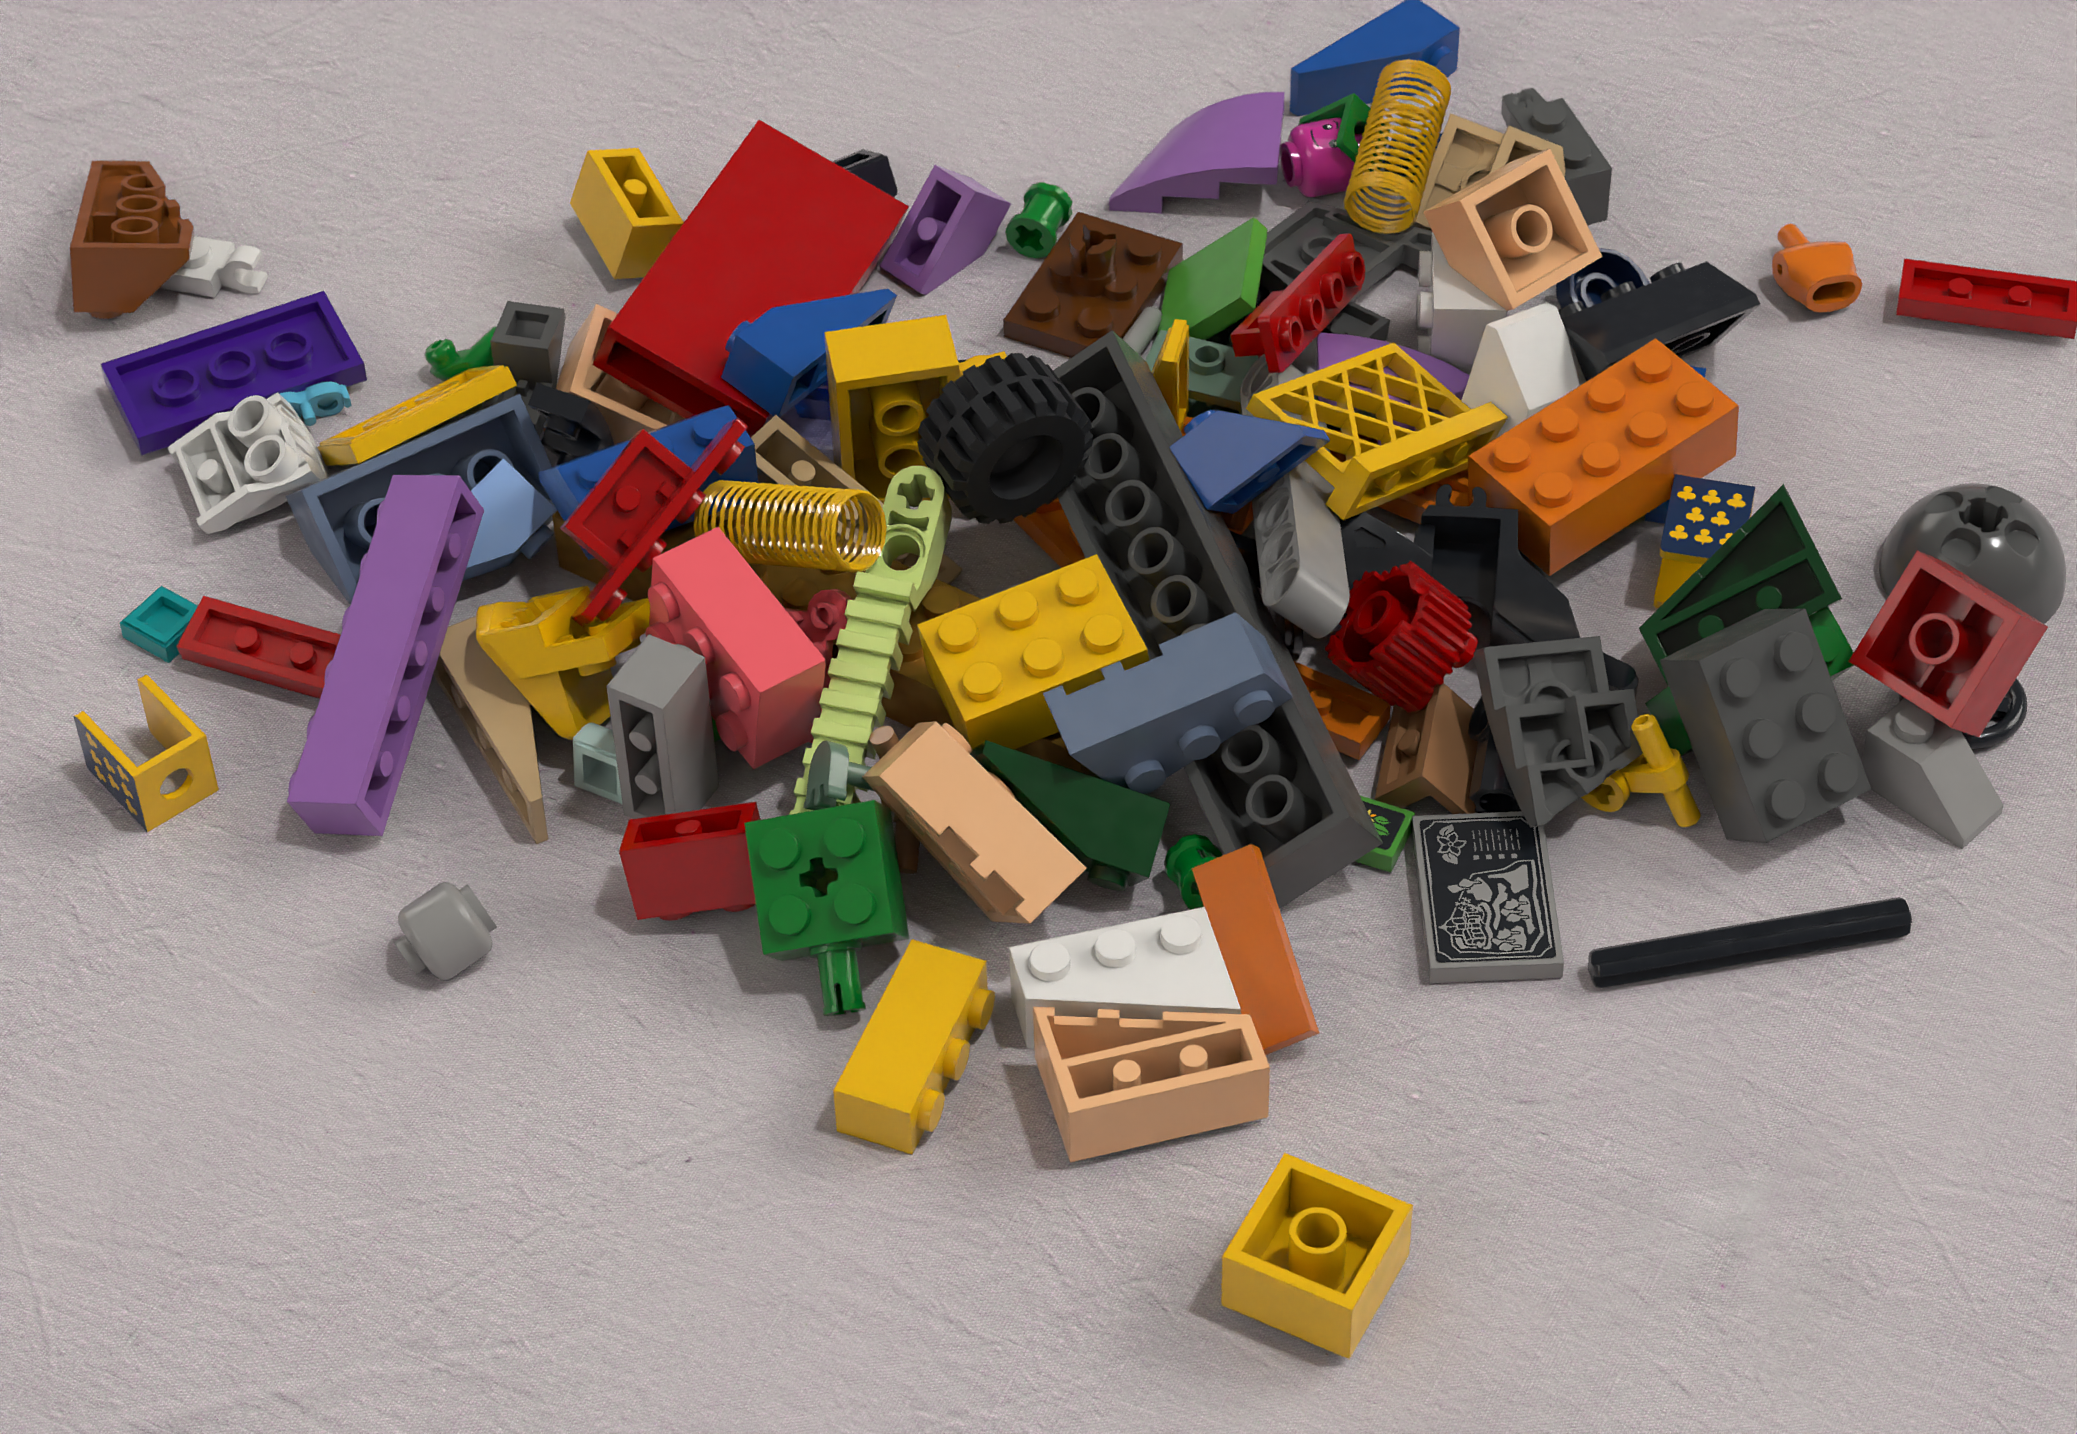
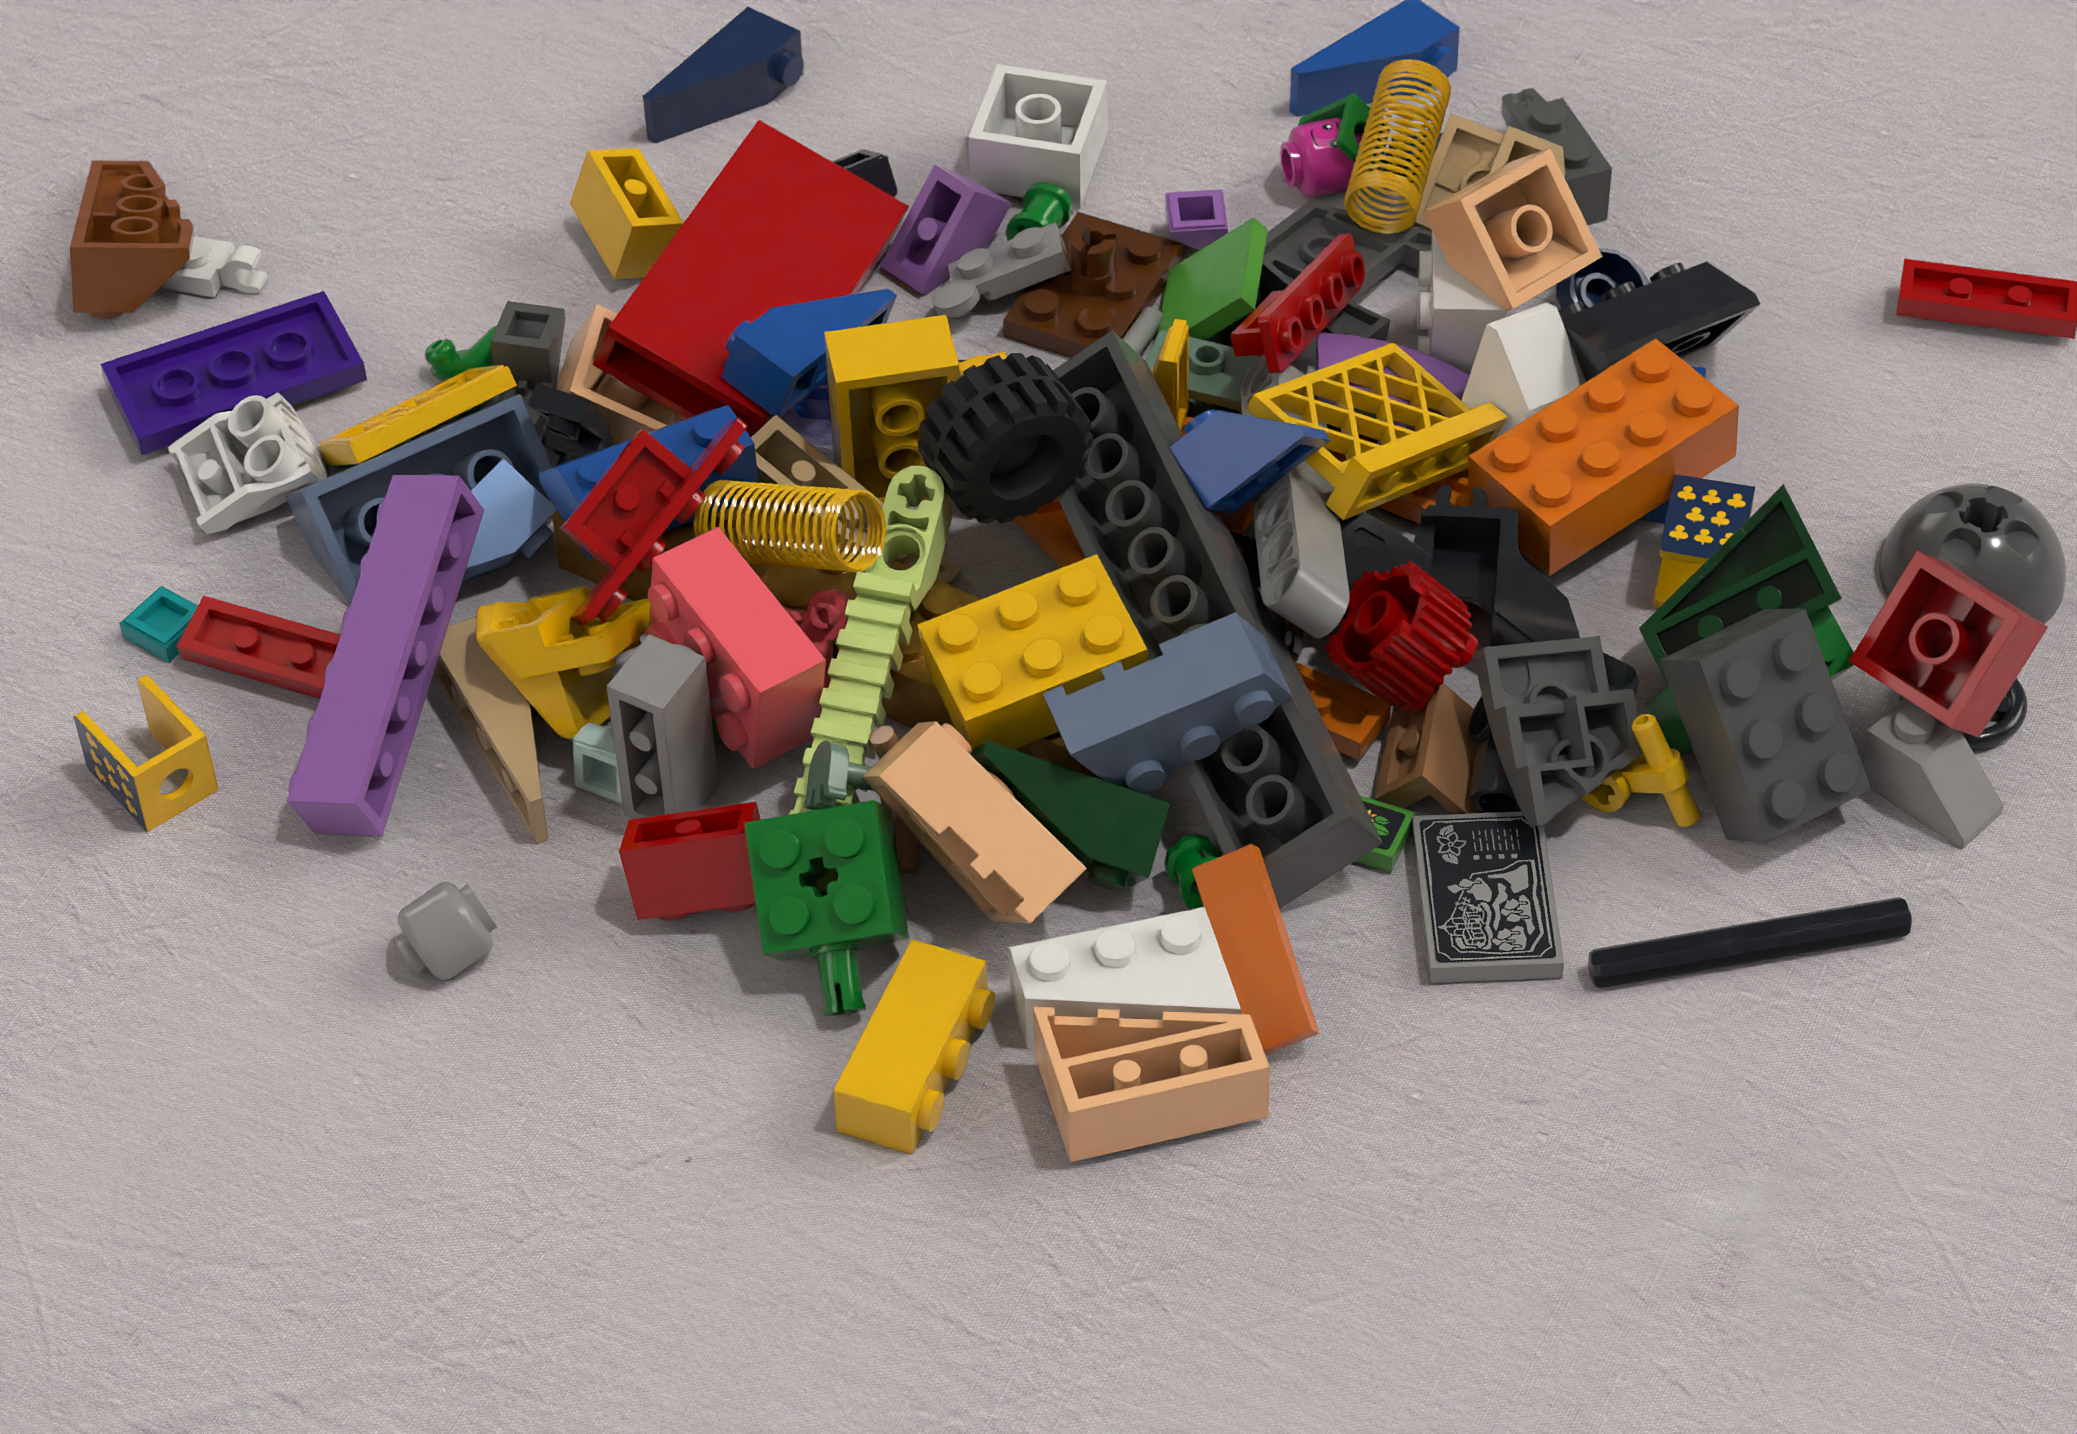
medium azure piece [279,382,352,426] -> none
medium lavender slope [1109,92,1285,213] -> none
yellow brick [1221,1153,1413,1359] -> none
orange piece [1772,224,1862,313] -> none
none -> dark blue slope [643,7,804,143]
none -> light grey hinge [932,222,1071,320]
none -> white brick [968,64,1108,206]
none -> medium lavender slope [1165,190,1228,250]

